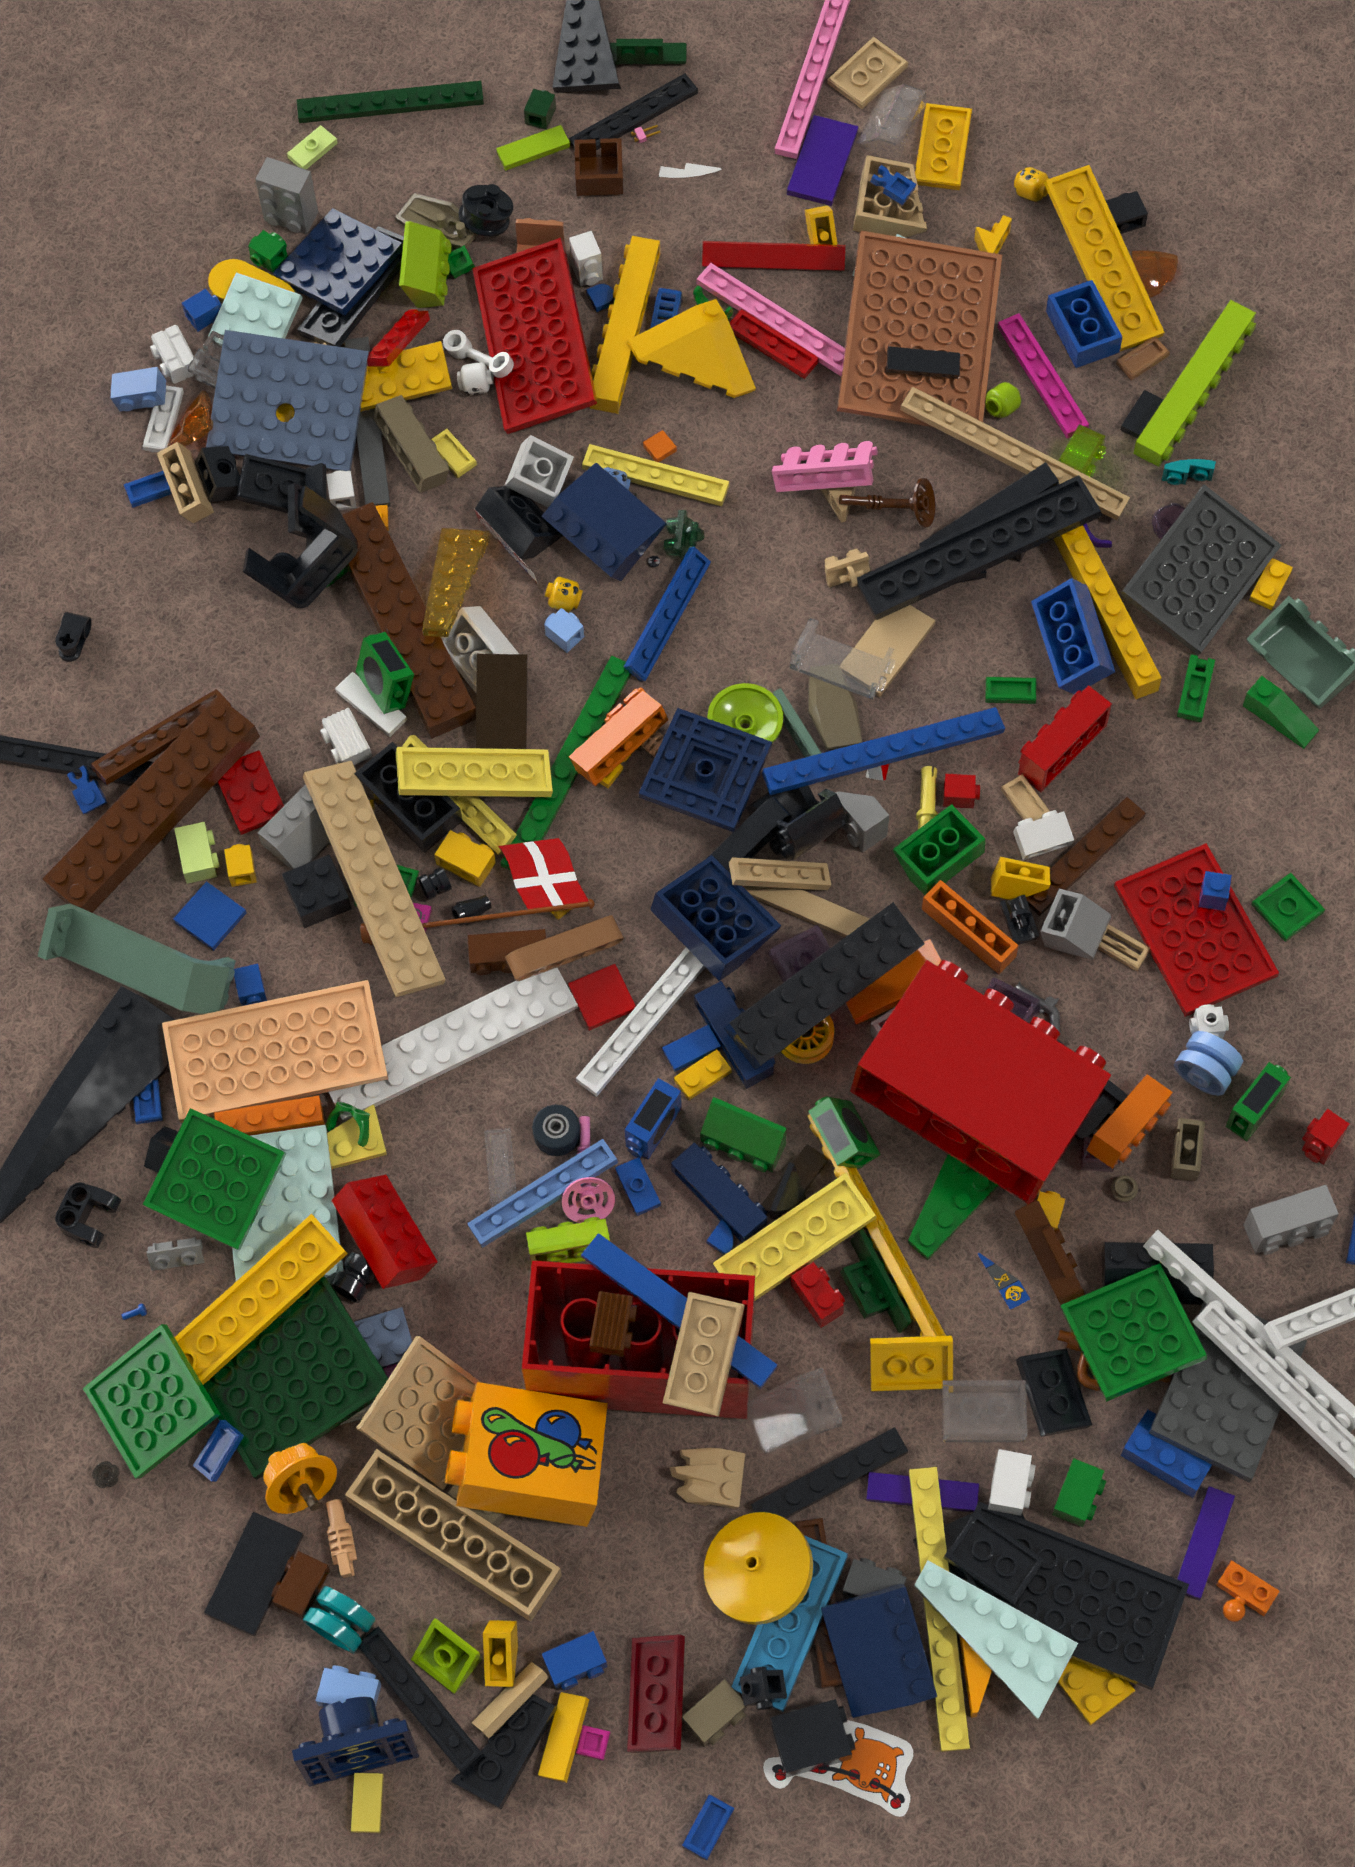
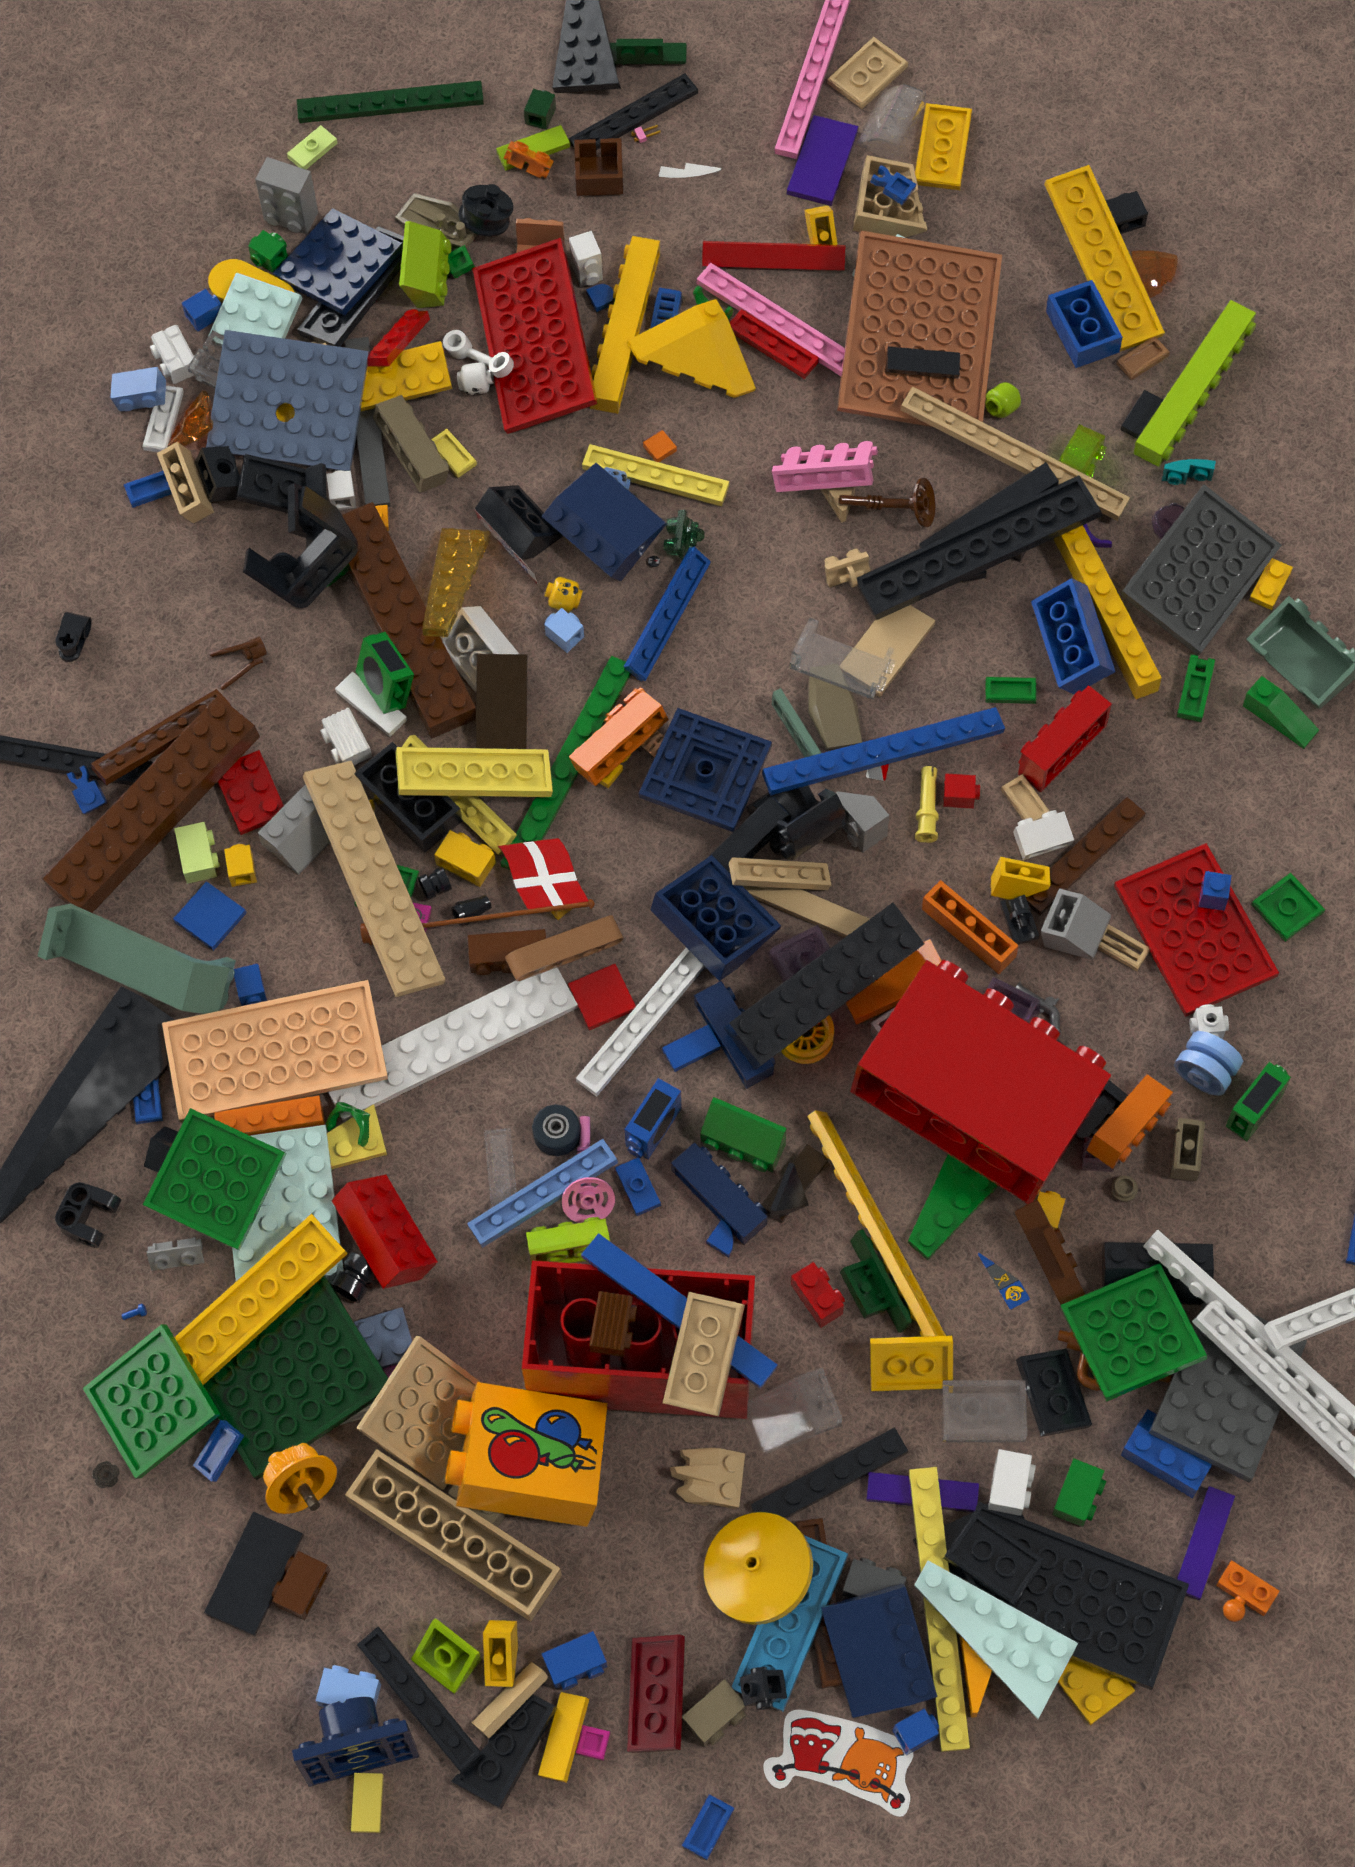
black brick [282,854,352,929] -> none
teal wheel [303,1586,376,1654] -> none
light nougat hinge [326,1499,357,1578] -> none
white brick [504,435,574,507] -> none
yellow plate [674,1049,732,1100] -> none
lime dish [707,683,783,743] -> none
light yellow plate [713,1173,877,1301] -> none
black brick [770,1699,856,1778] -> none
green brick [808,1096,881,1169] -> none
green slope [893,804,986,895] -> none
yellow slope [974,215,1012,254] -> none
dark pink plate [997,313,1089,439] -> none
yellow head [1014,167,1049,202] -> none
light grey brick [1243,1185,1339,1255] -> none
red brick [1302,1108,1350,1165] -> none
none -> reddish brown plant [210,637,267,690]
none -> orange hinge [503,141,554,179]
none -> blue brick [892,1708,939,1756]

